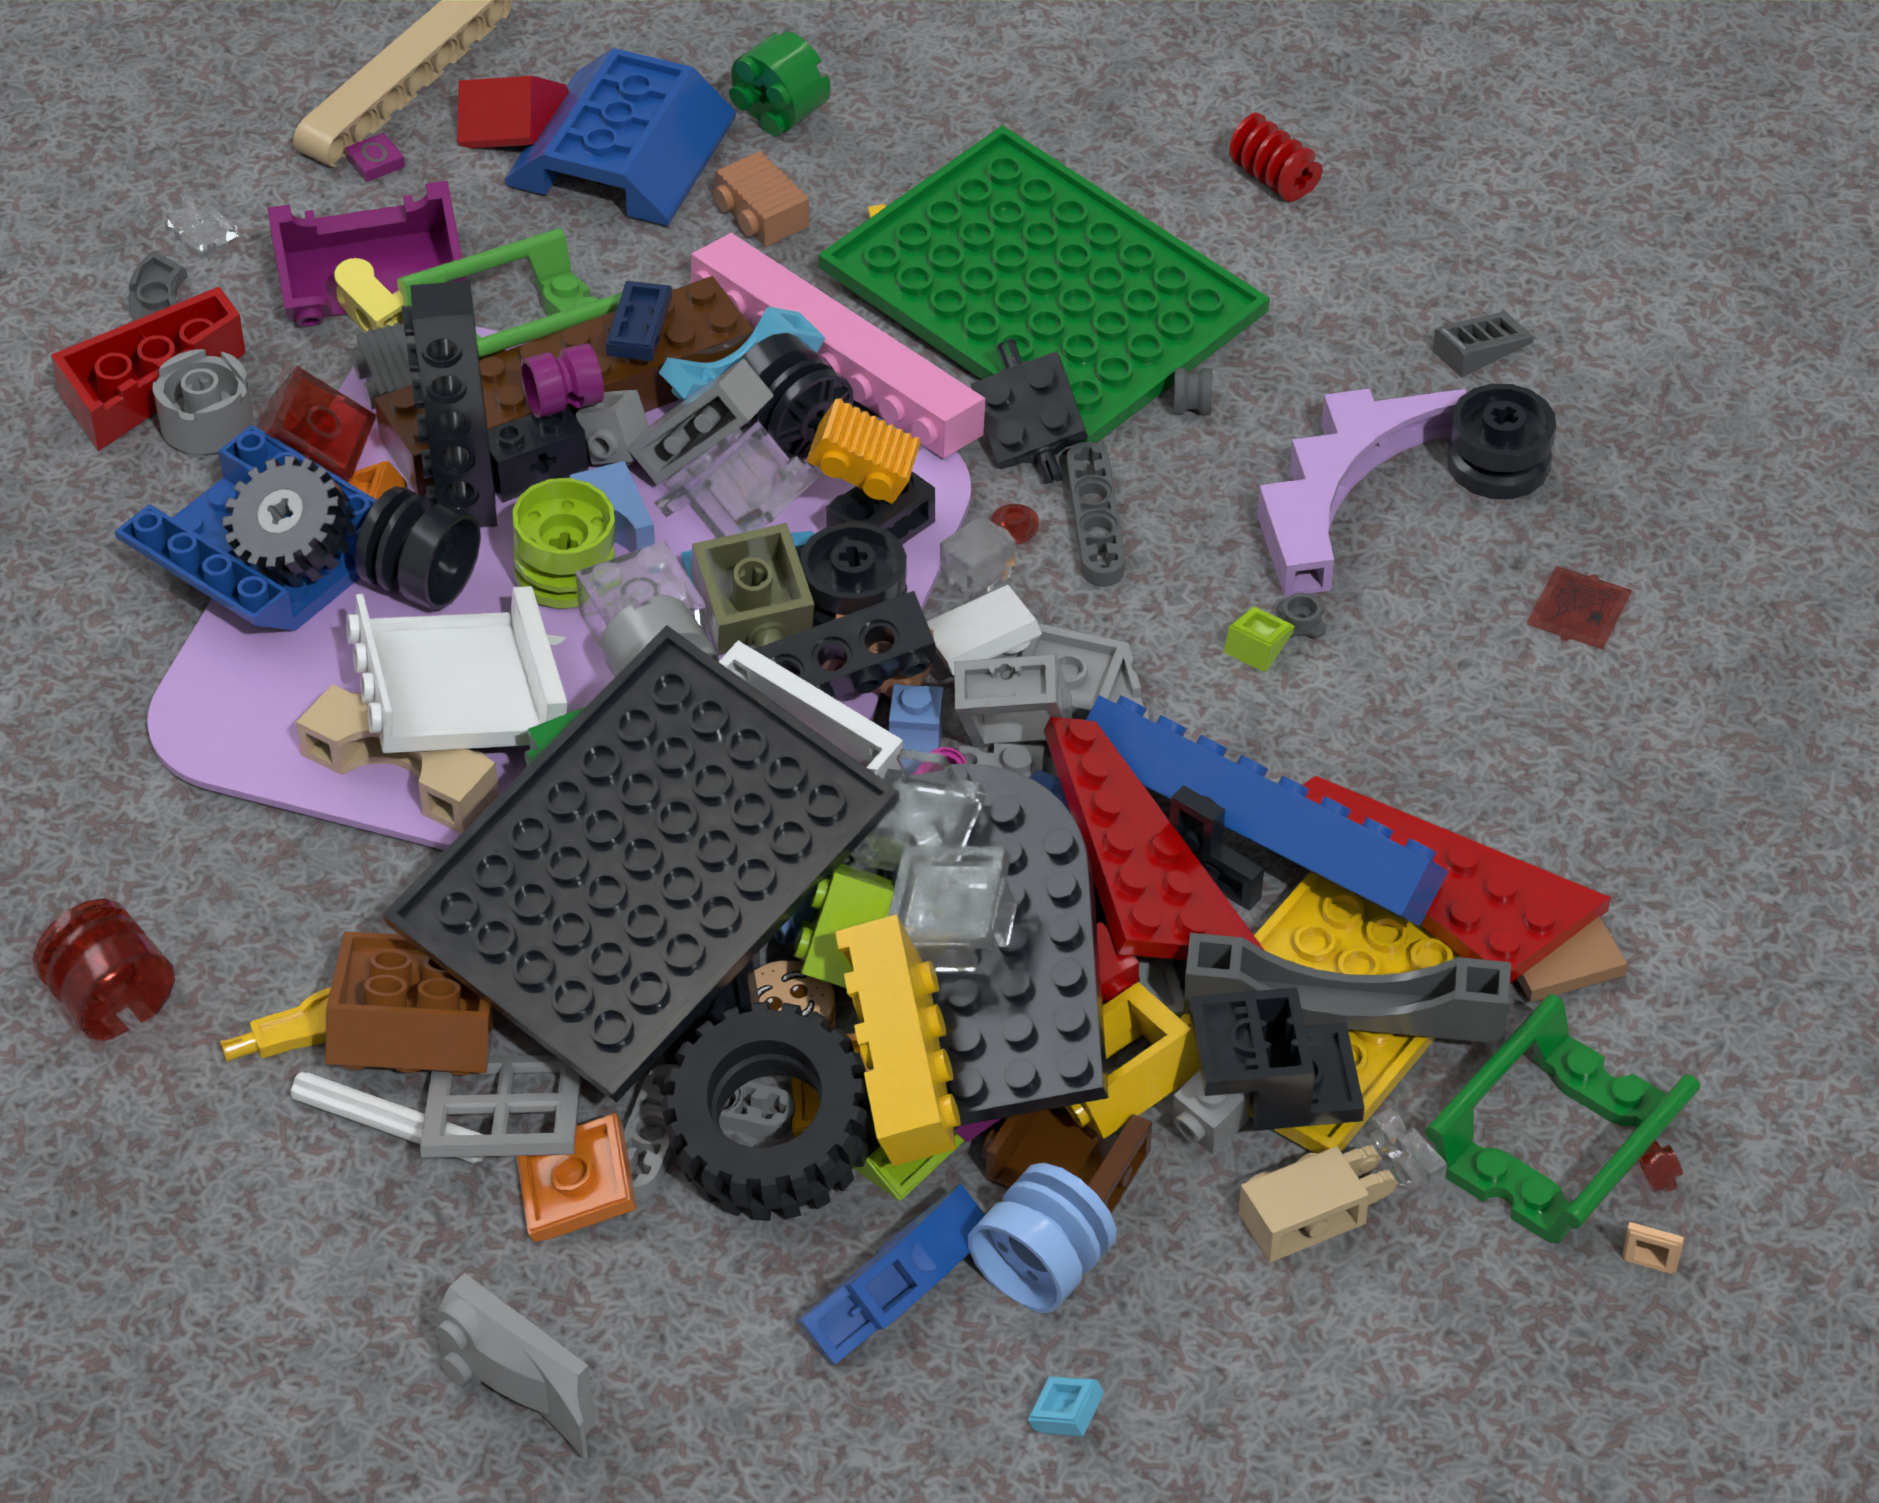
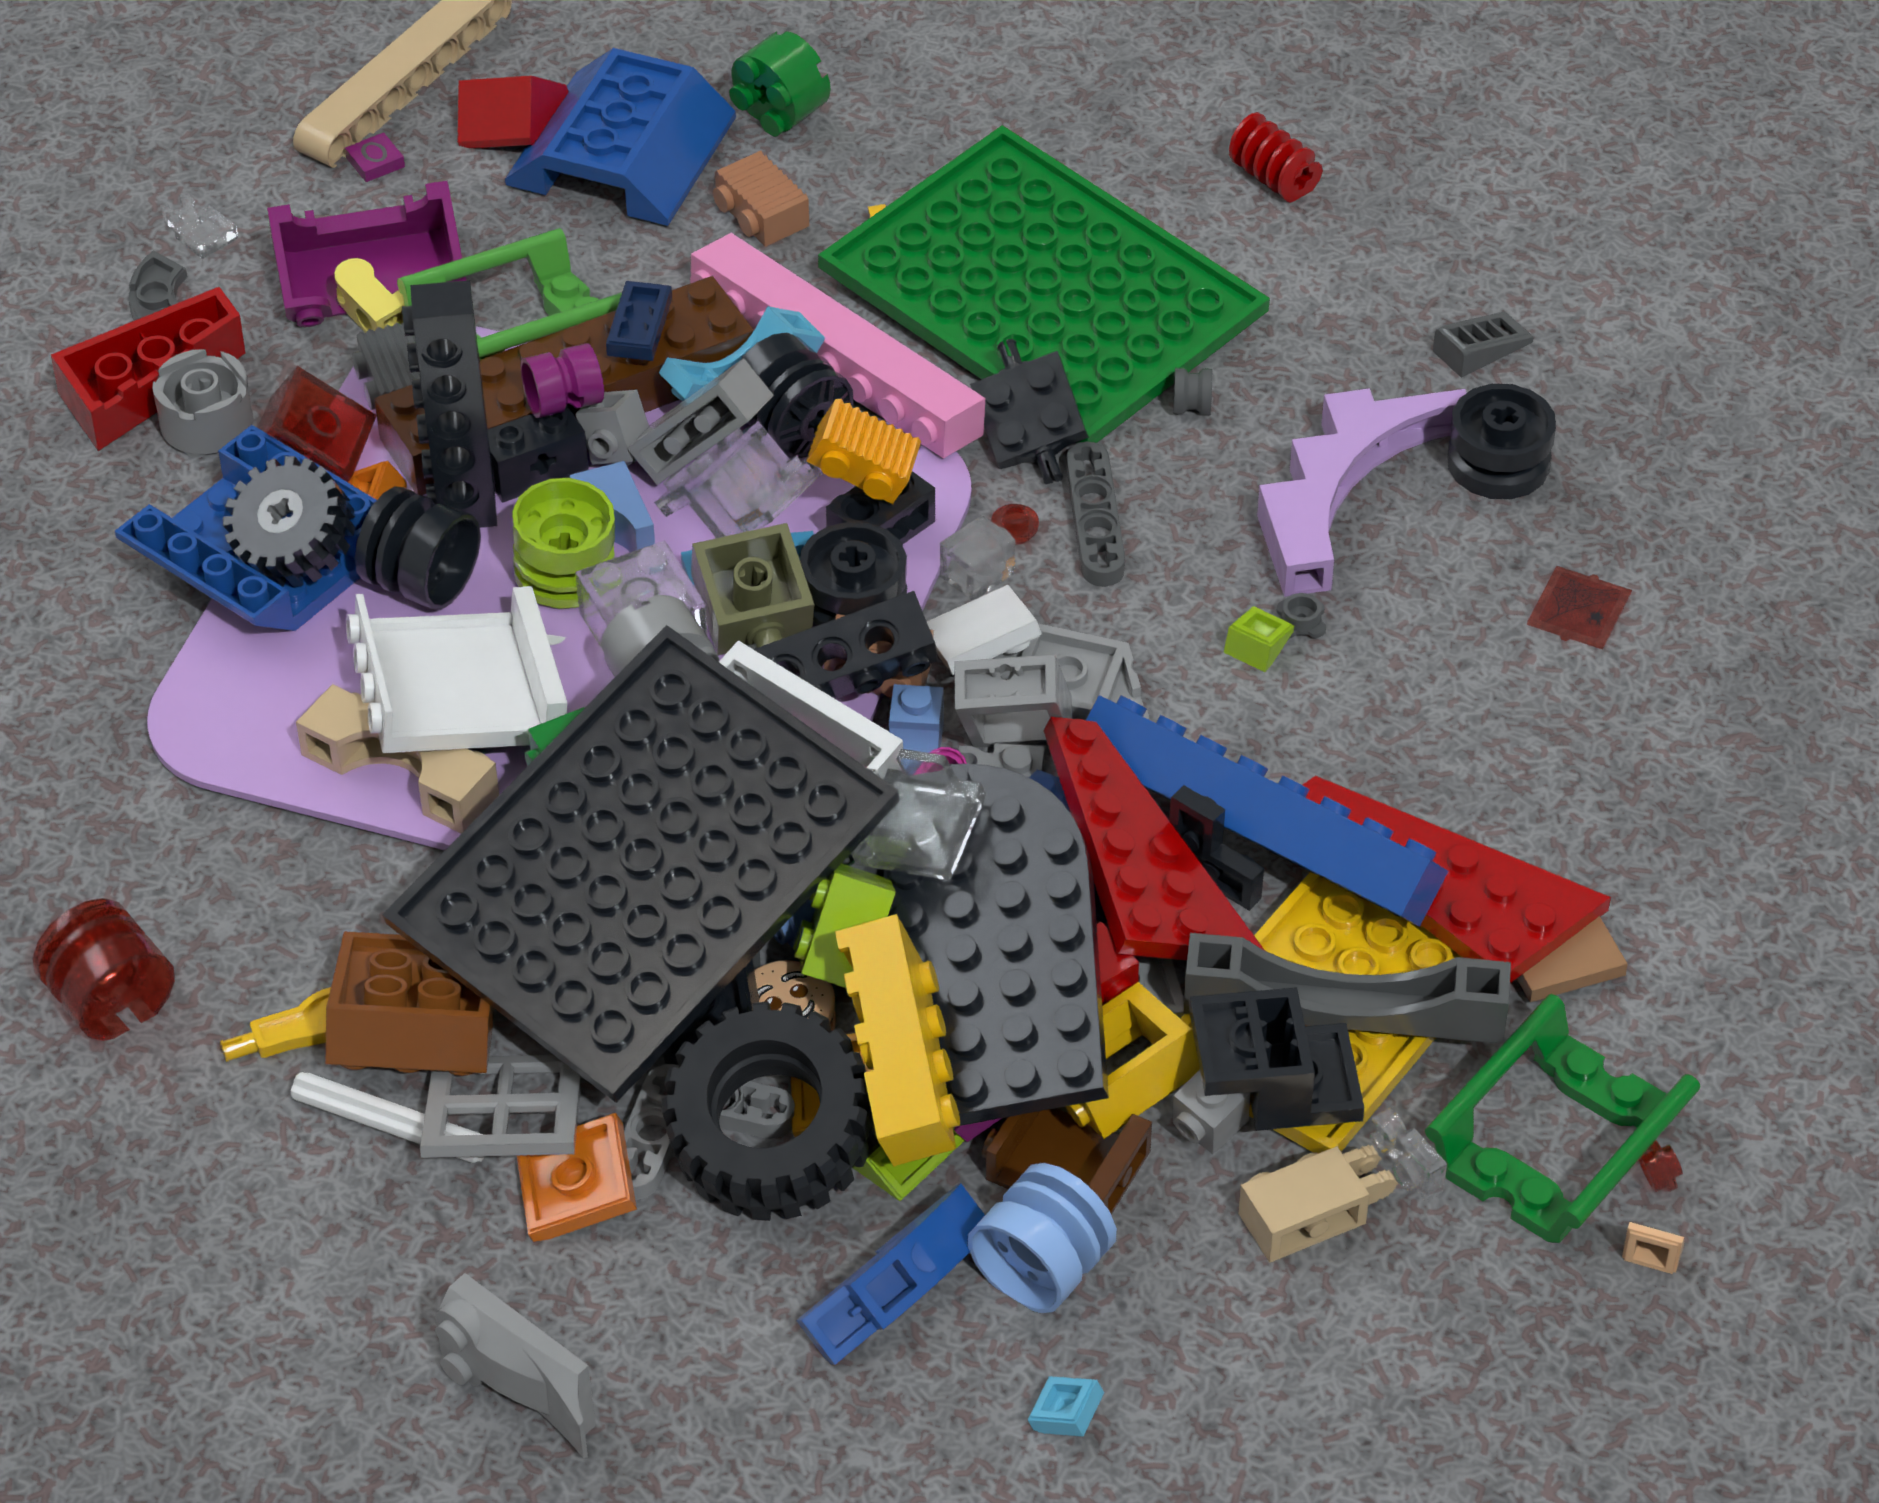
clear panel [888,847,1017,971] -> none

